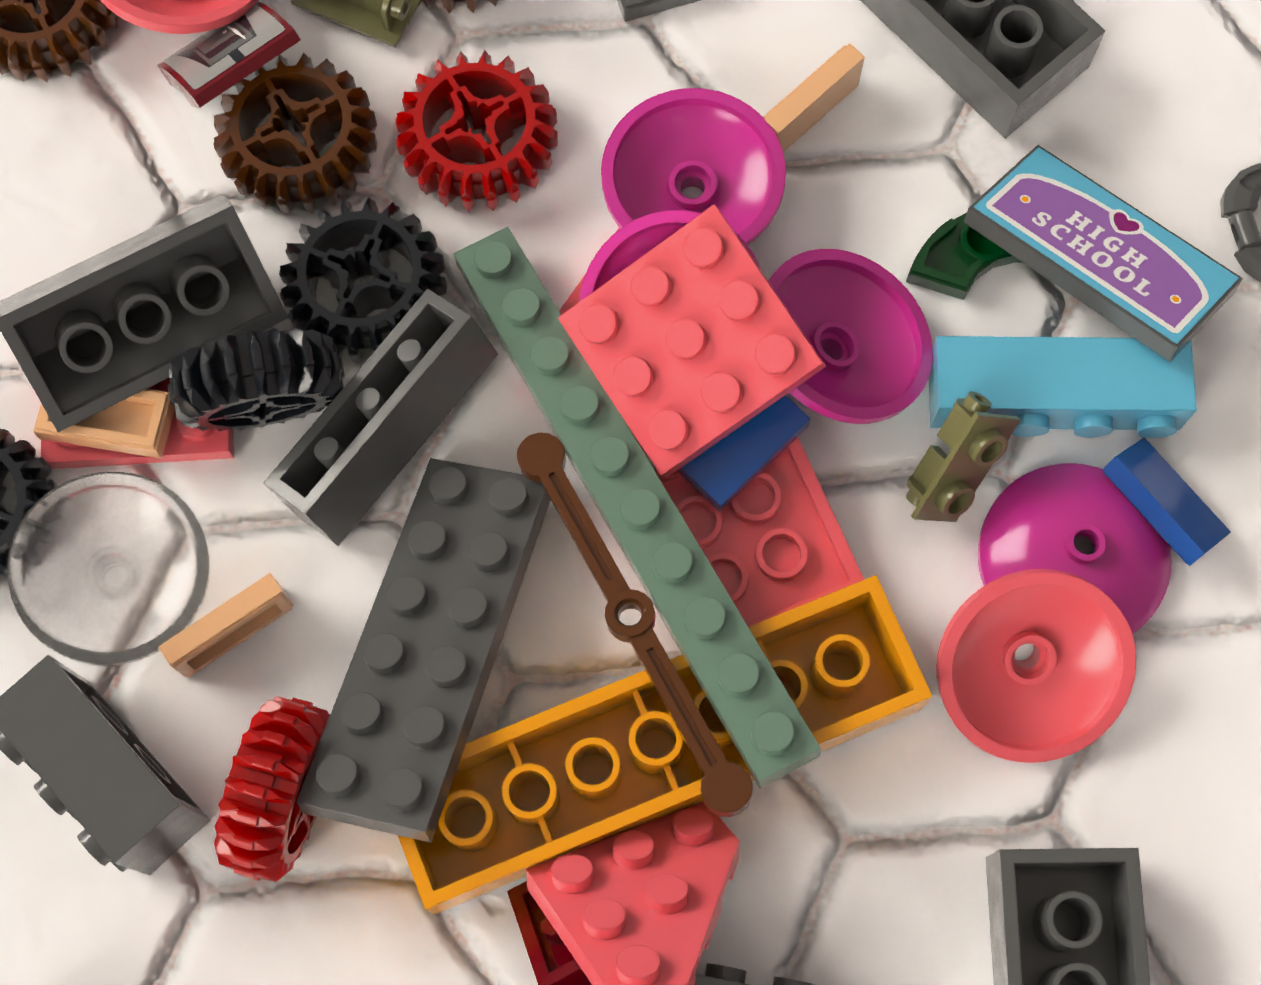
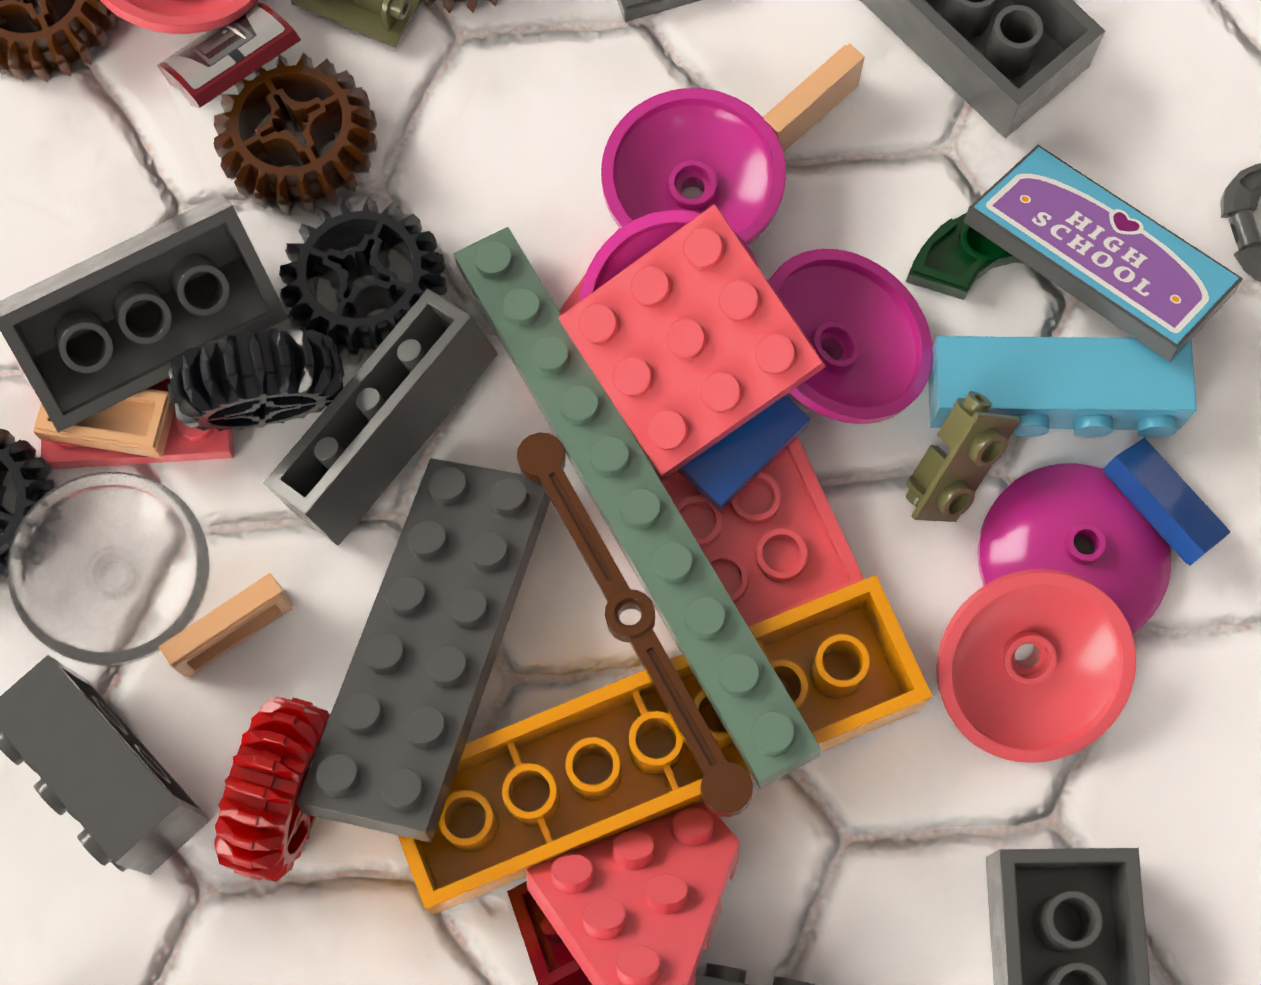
red gear [395,50,558,213] -> none

